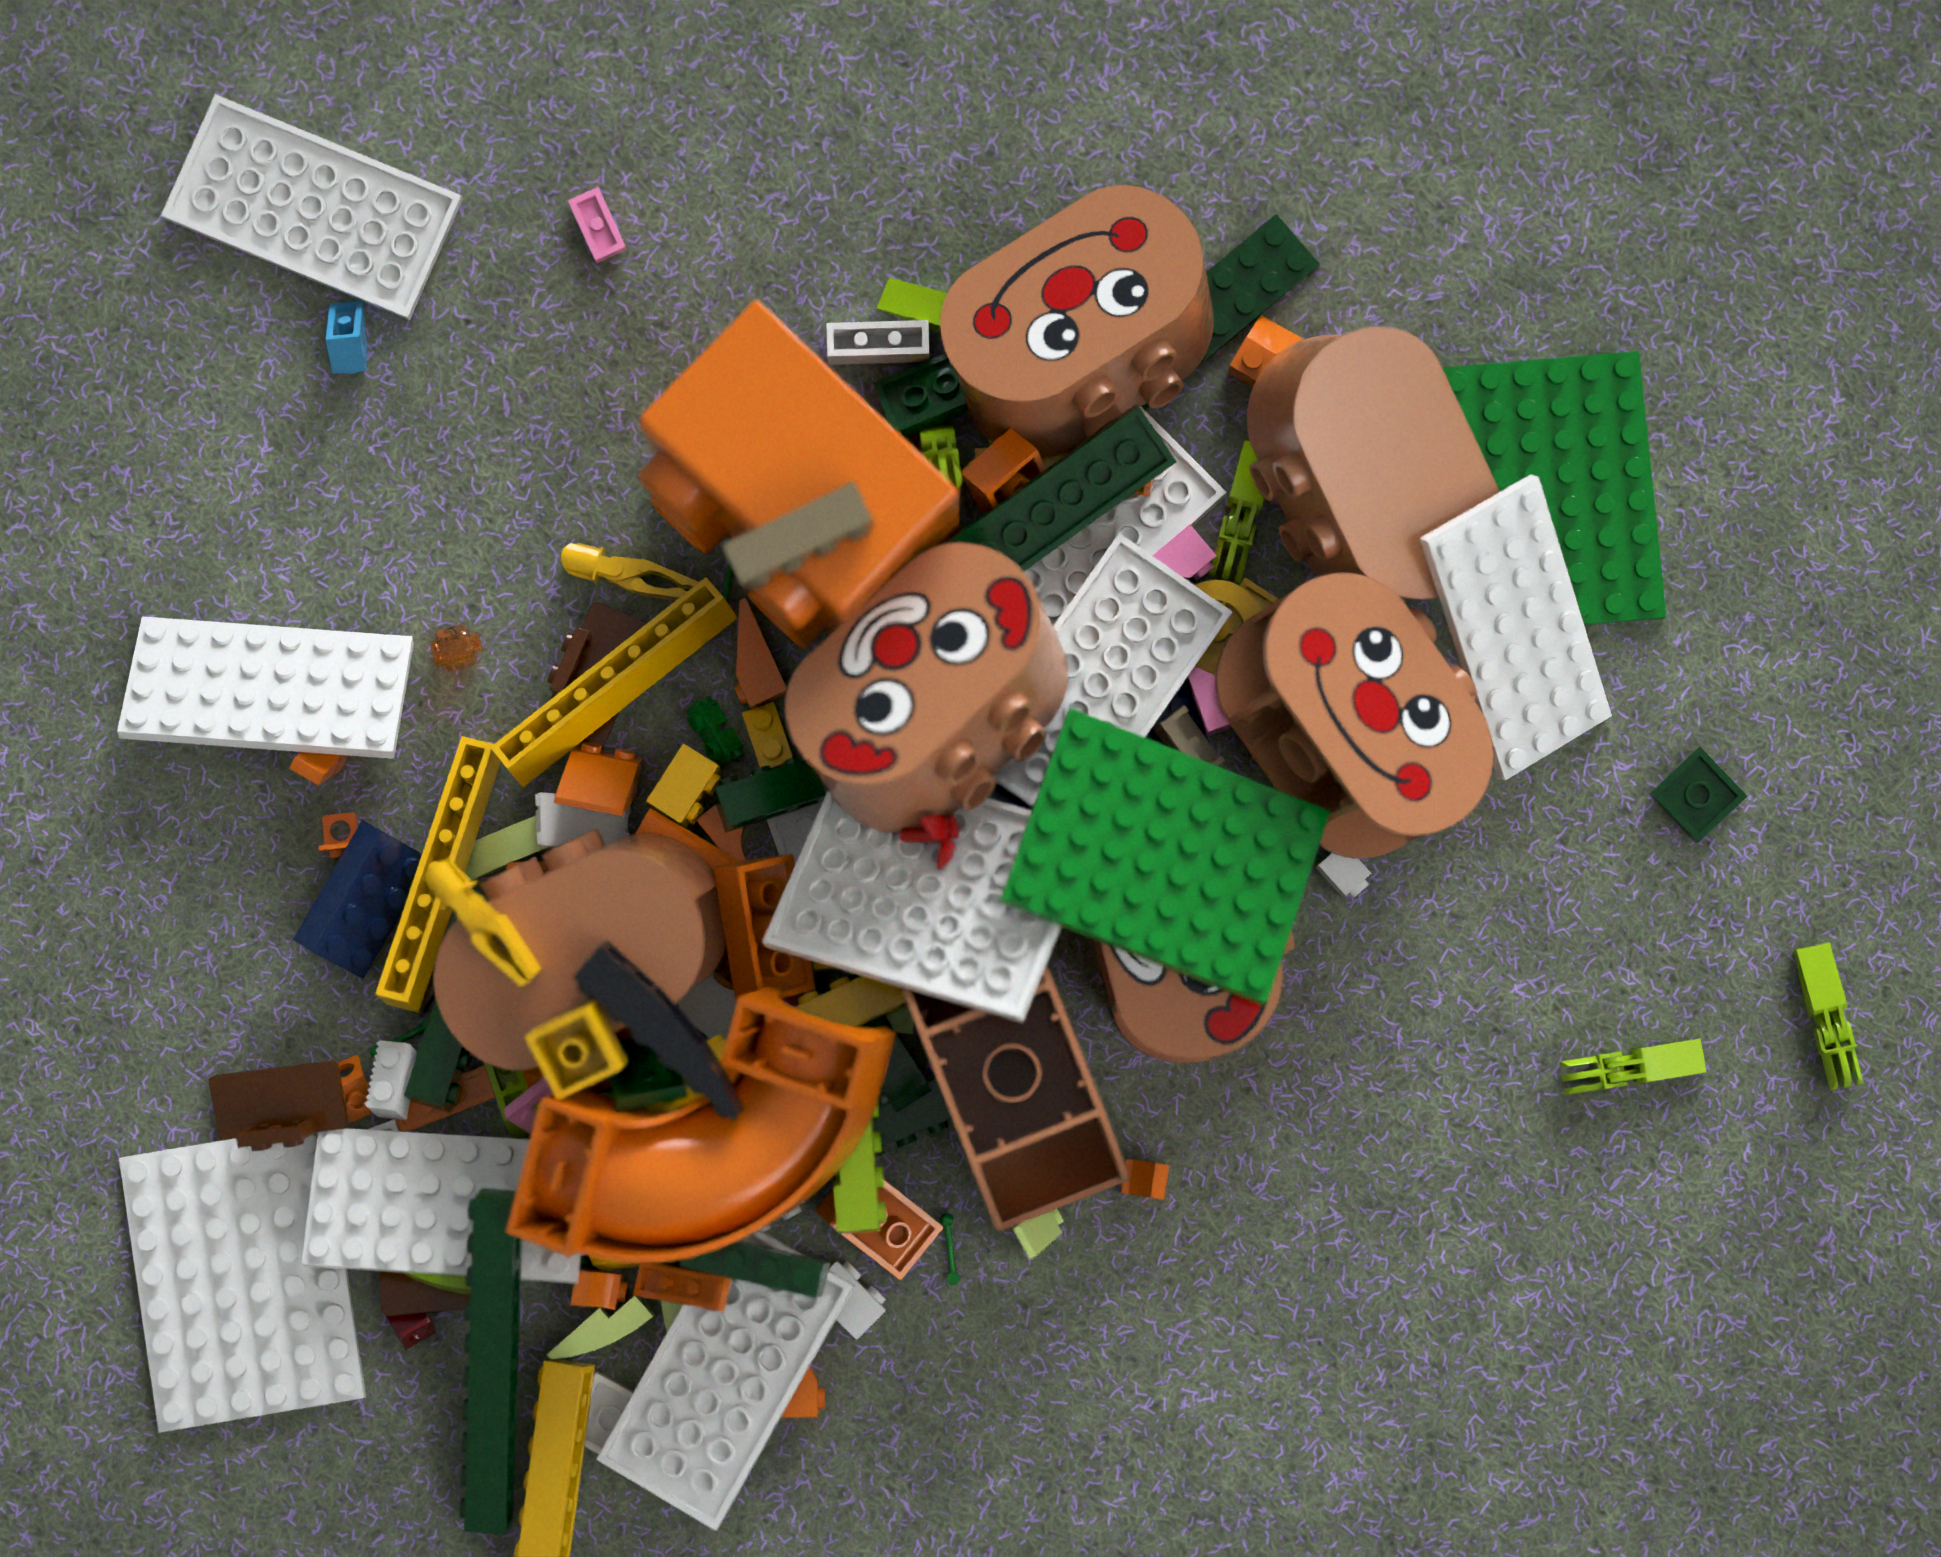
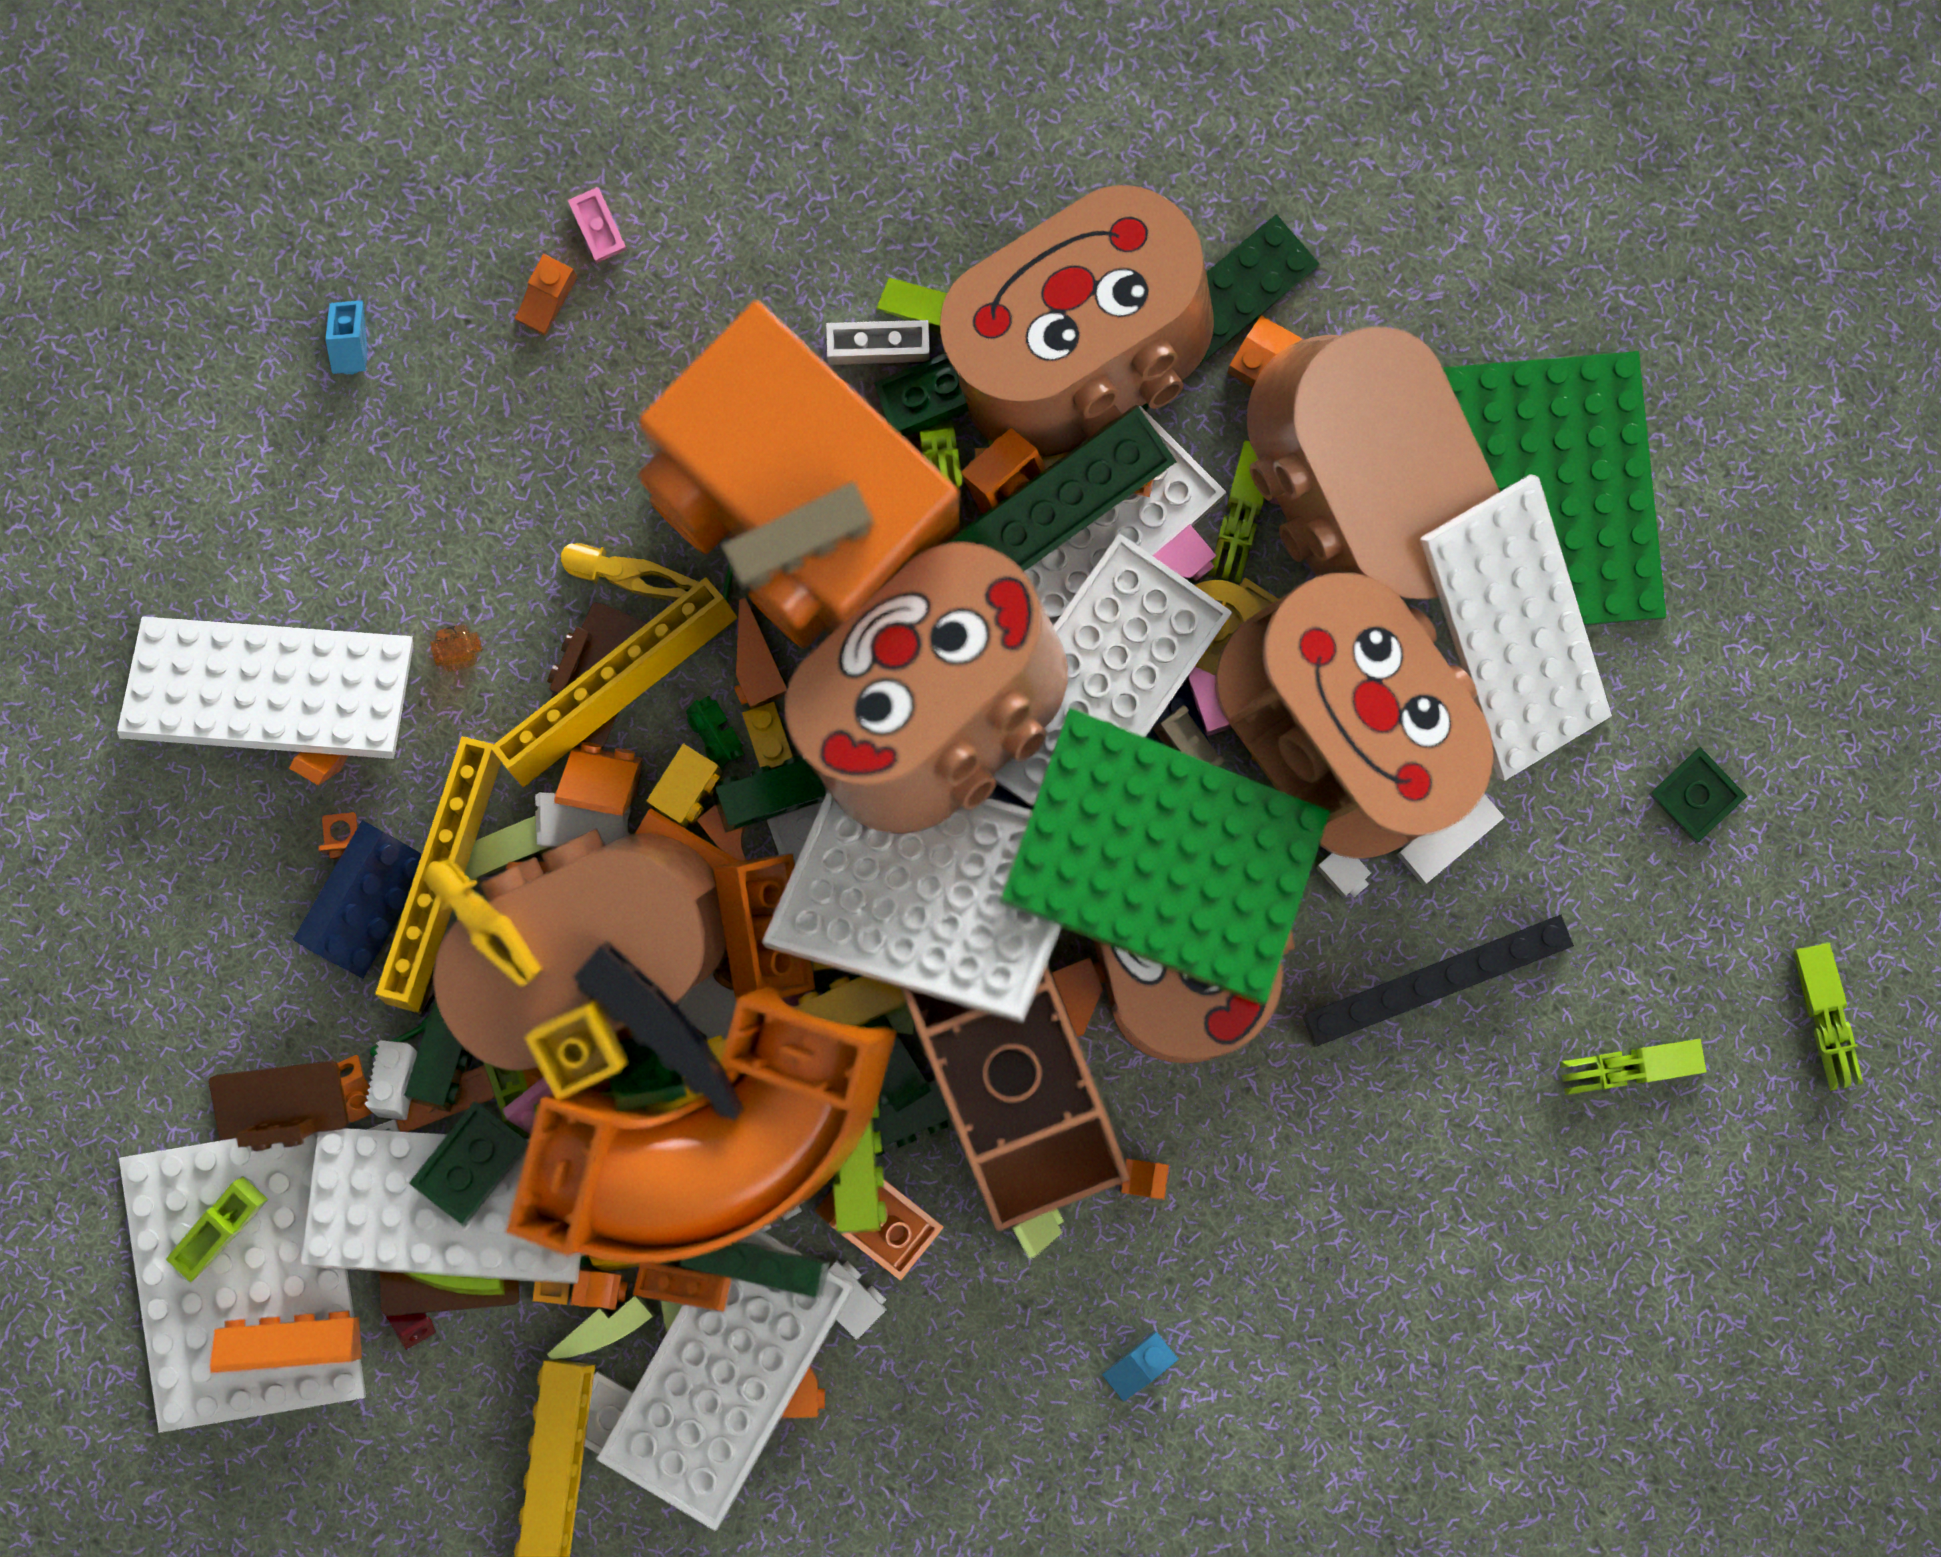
white plate [161,94,463,320] -> none
dark green brick [459,1188,522,1535] -> none
red plant [900,813,960,870] -> none
green hinge [940,1213,960,1285] -> none
none -> lime slope [165,1176,268,1283]
none -> orange slope [210,1311,362,1373]
none -> dark green plate [408,1101,529,1227]
none -> orange arch [515,253,577,336]
none -> light orange plate [533,1281,571,1305]
none -> orange slope [1051,957,1106,1038]
none -> dark azure slope [1102,1330,1178,1401]
none -> black brick [1302,914,1574,1047]
none -> white brick [1396,794,1505,885]

